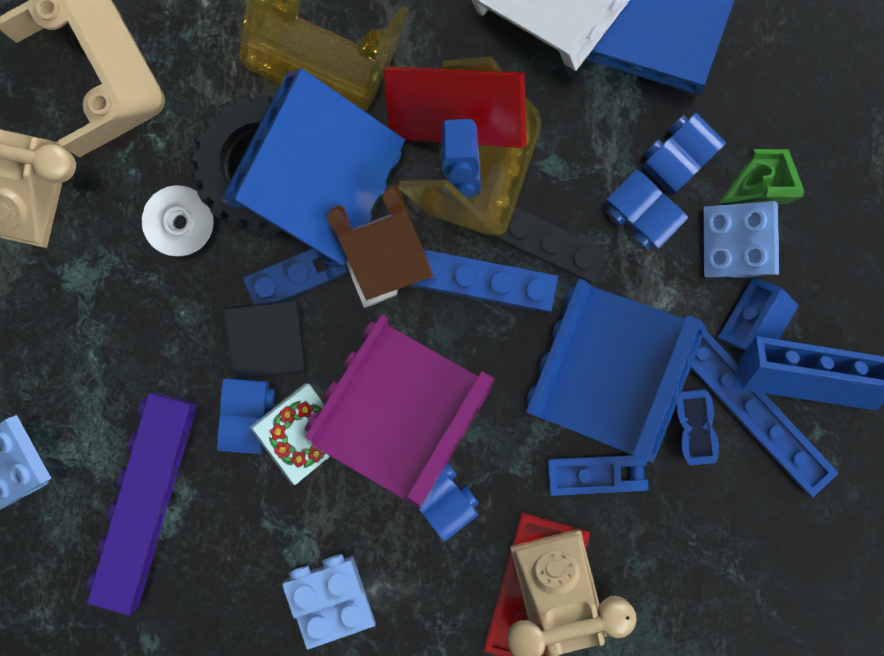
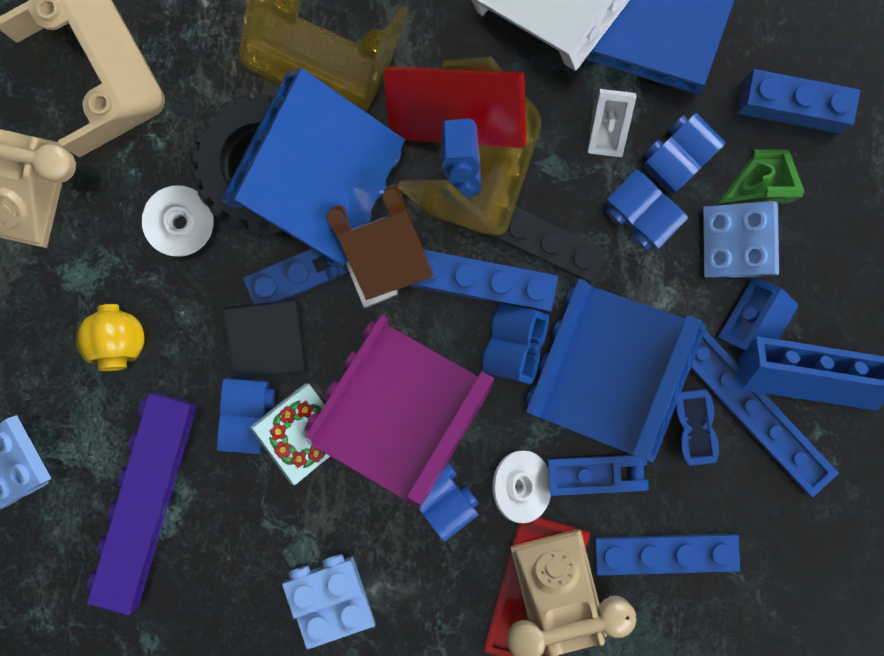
none -> yellow plant [76,304,144,371]
none -> blue brick [482,303,549,384]
none -> white dish [492,451,551,523]
none -> white slope [588,89,636,157]
none -> blue plate [594,533,740,575]
none -> blue brick [737,69,860,134]

